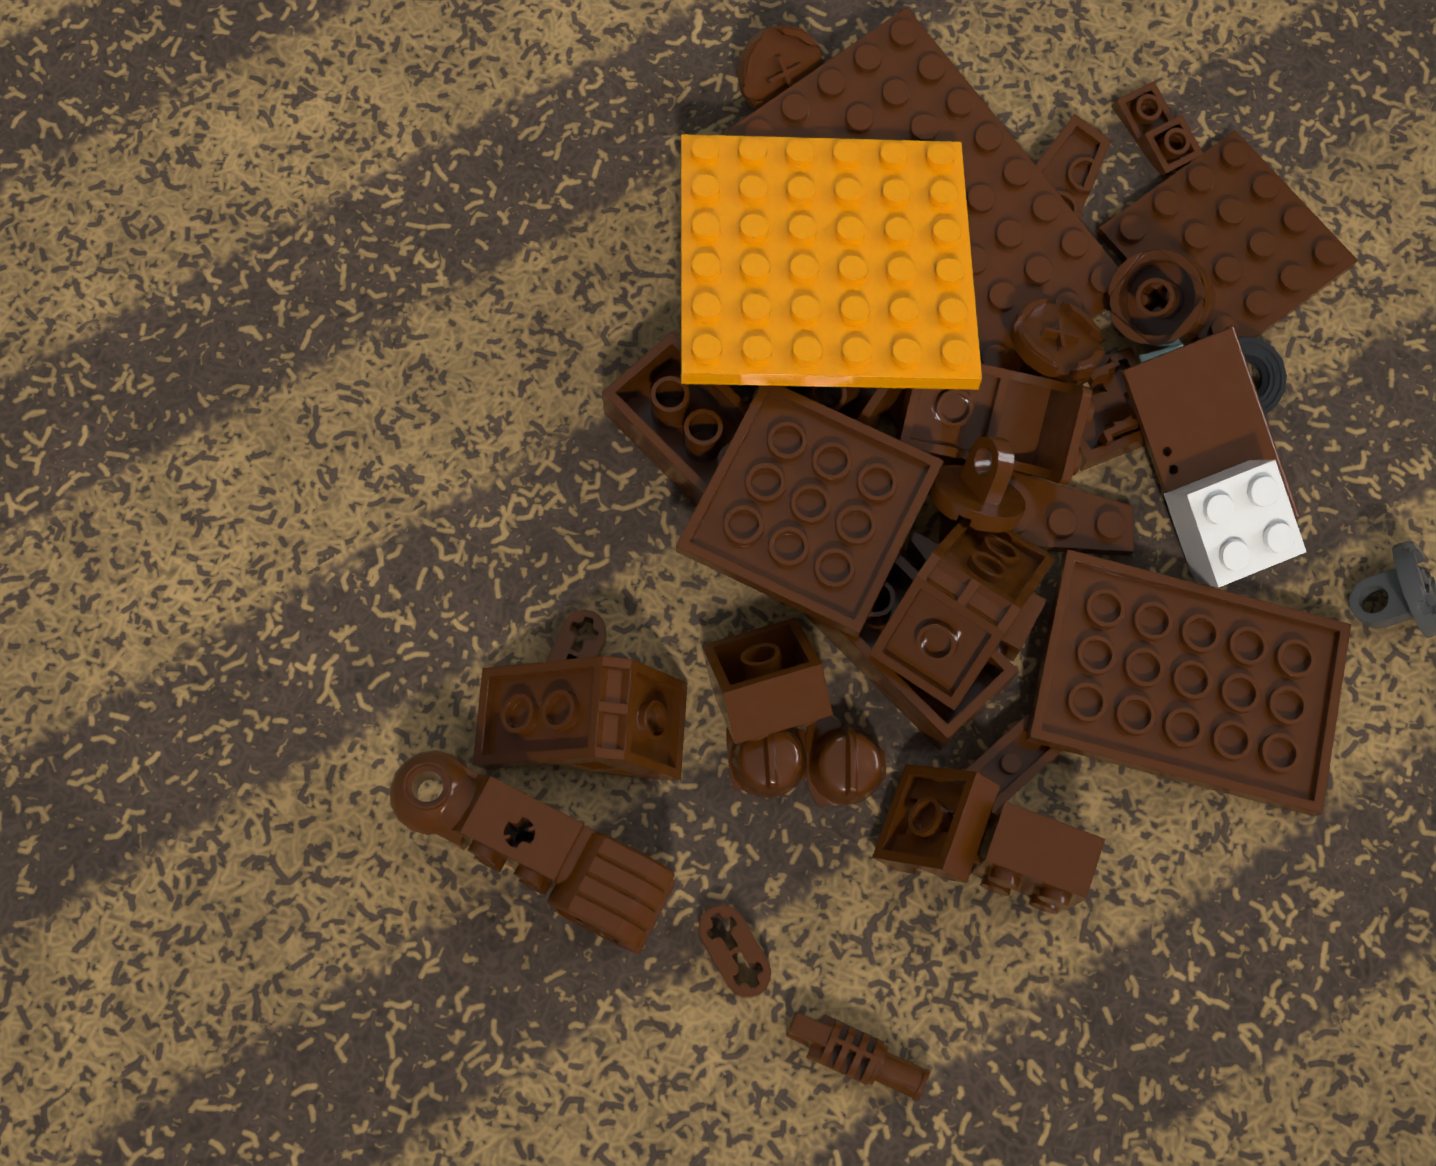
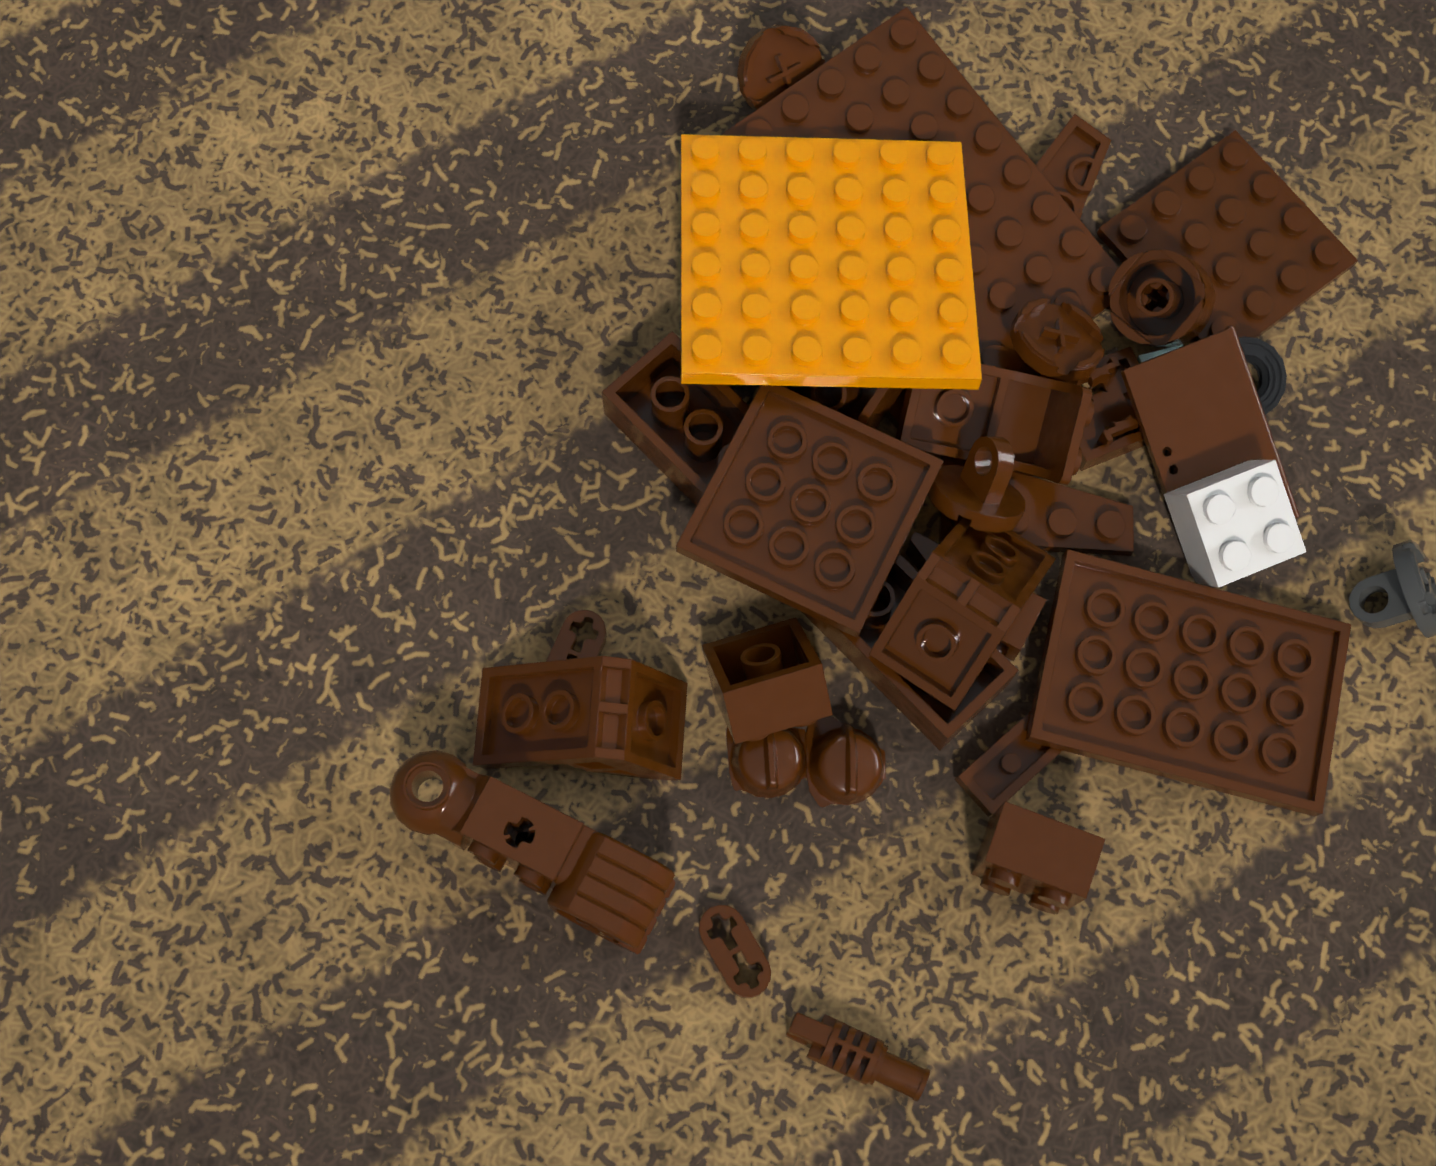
reddish brown brick [872,764,1000,883] -> none
reddish brown slope [1111,81,1203,176] -> none

